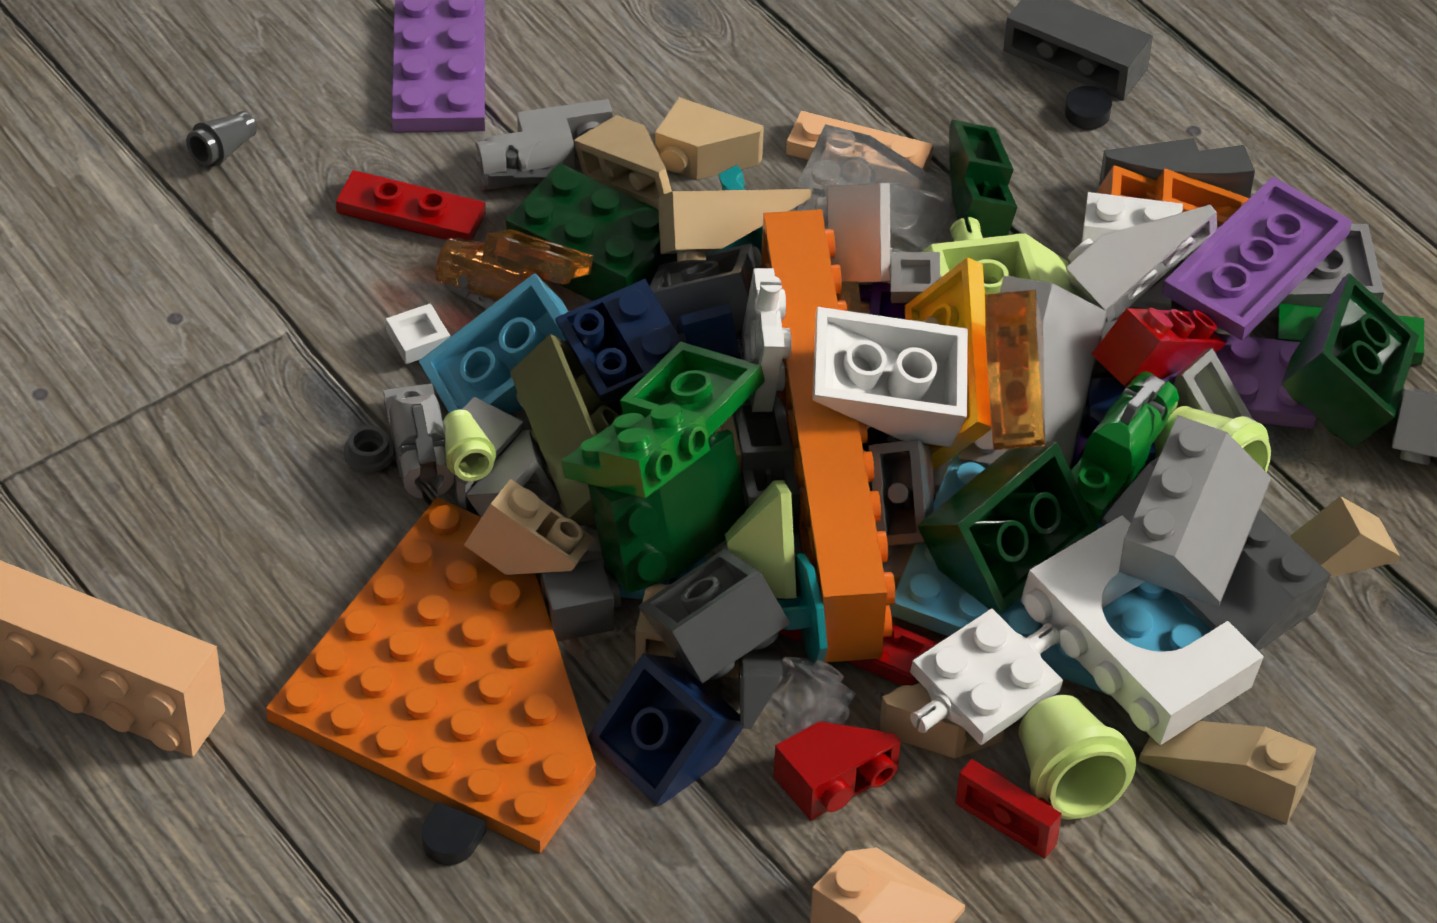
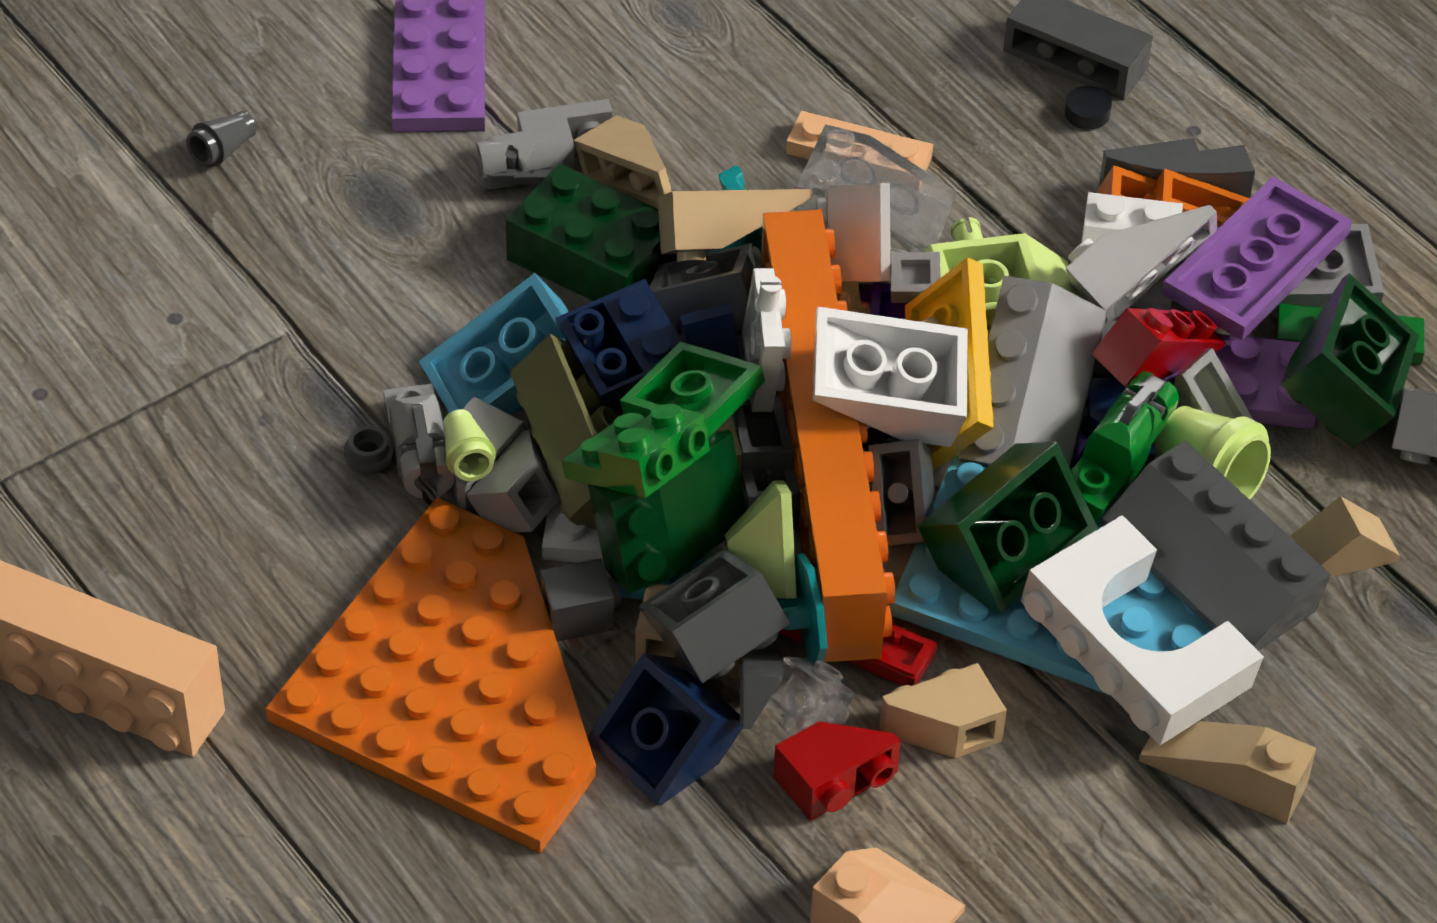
red plate [336,170,486,246] -> none
white plate [386,303,450,364] -> none
black tile [422,802,486,865] -> none
clear orange plate [435,229,594,309] -> none
tan slope [464,479,595,575] -> none
tan slope [655,97,764,180] -> none
white plate [910,608,1063,745] -> none
dark green slope [949,119,1018,237] -> none
red plate [955,759,1062,859] -> none
clear orange slope [985,289,1045,450] -> none
yellowish green piece [1018,695,1136,820] -> none
light grey slope [1119,415,1271,607] -> none

